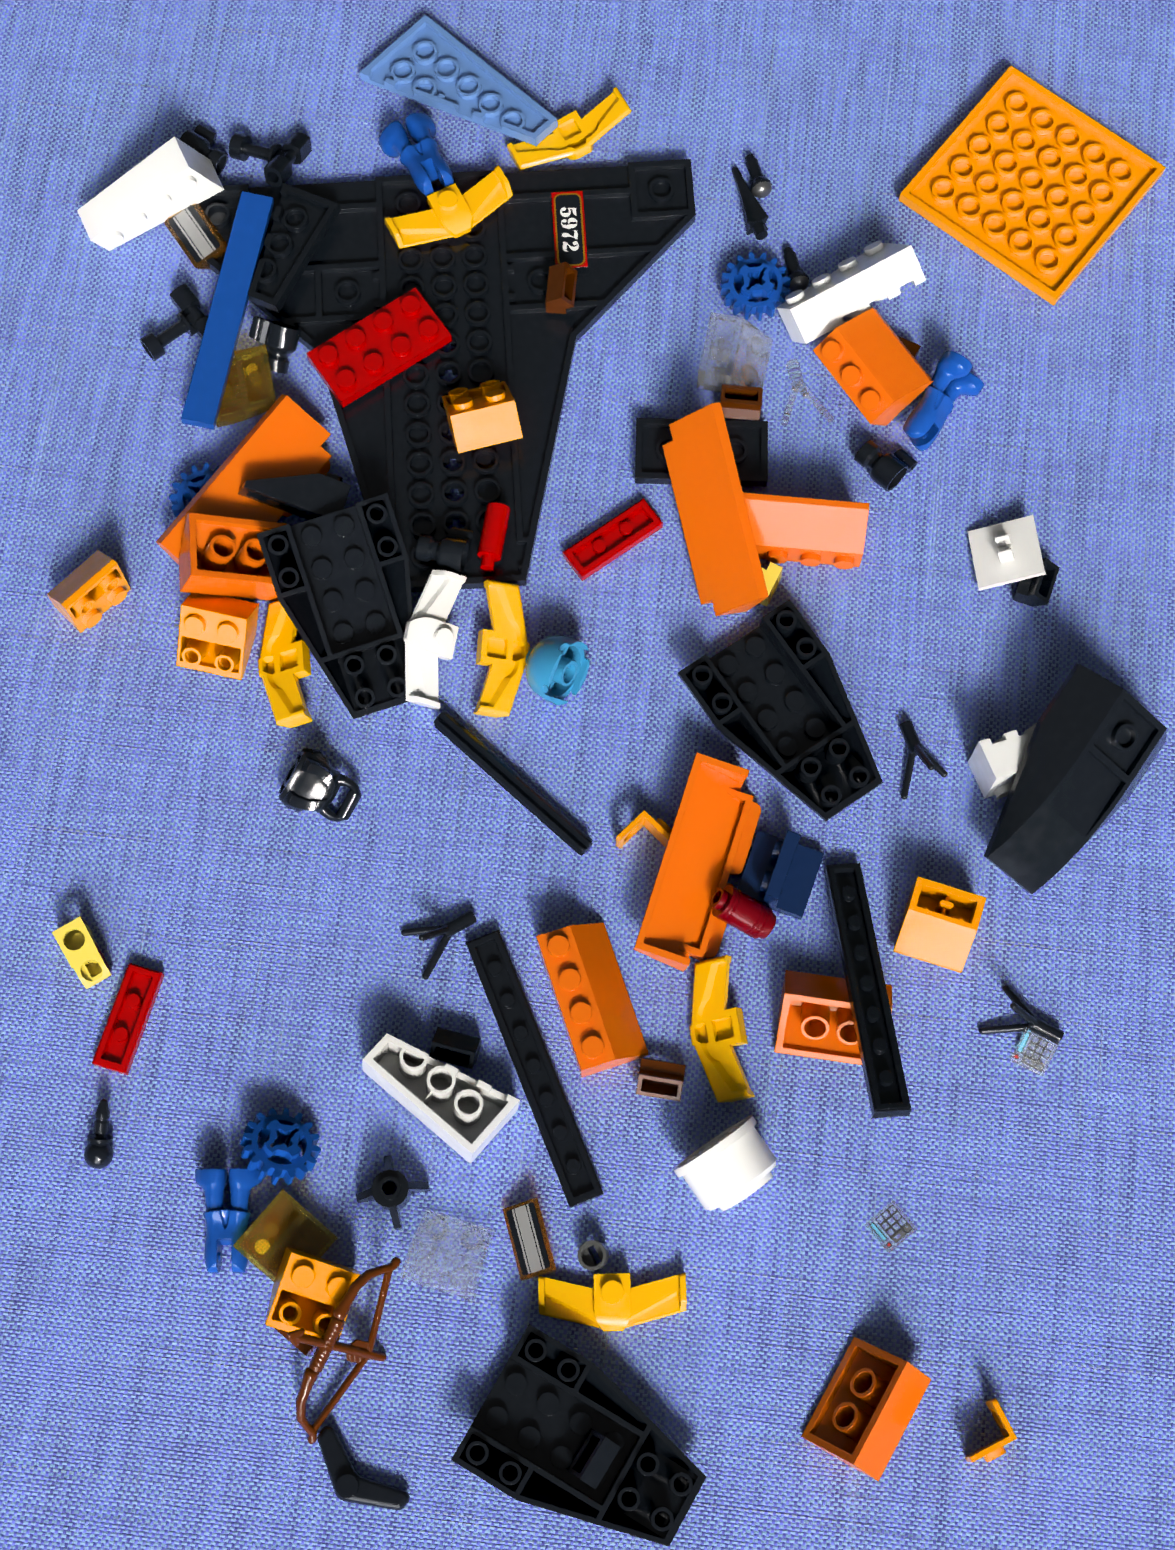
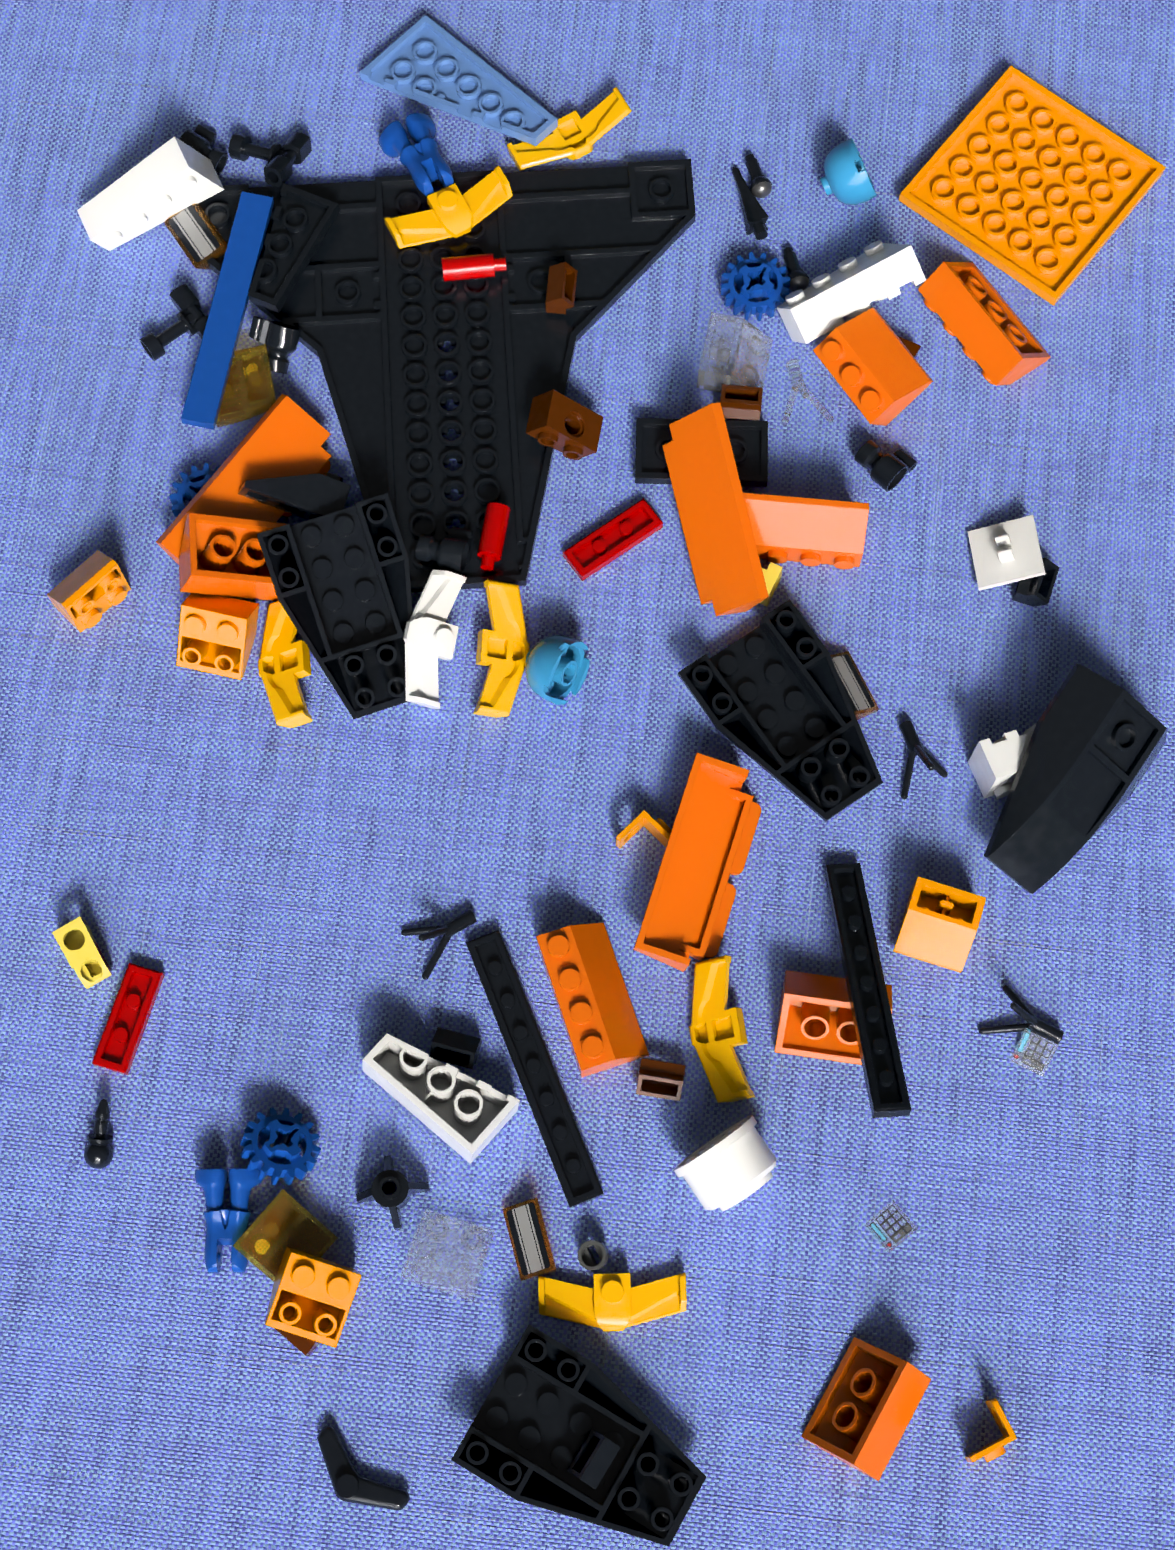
black piece [278,748,362,822] -> none
reddish brown piece [287,1257,401,1444] -> none
red plate [306,287,452,408] -> none
black axle [434,711,592,855] -> none
light orange slope [441,380,523,454] -> none
sticker [551,191,588,268] -> none
dark red head [711,885,776,939] -> none
dark blue bracket [738,830,824,920] -> none
blue piece [903,351,984,451] -> none
none -> cylinder [441,253,507,281]
none -> reddish brown brick [526,389,603,460]
none -> dark azure cylinder [820,138,877,205]
none -> slope [830,651,879,720]
none -> orange slope [918,261,1051,386]

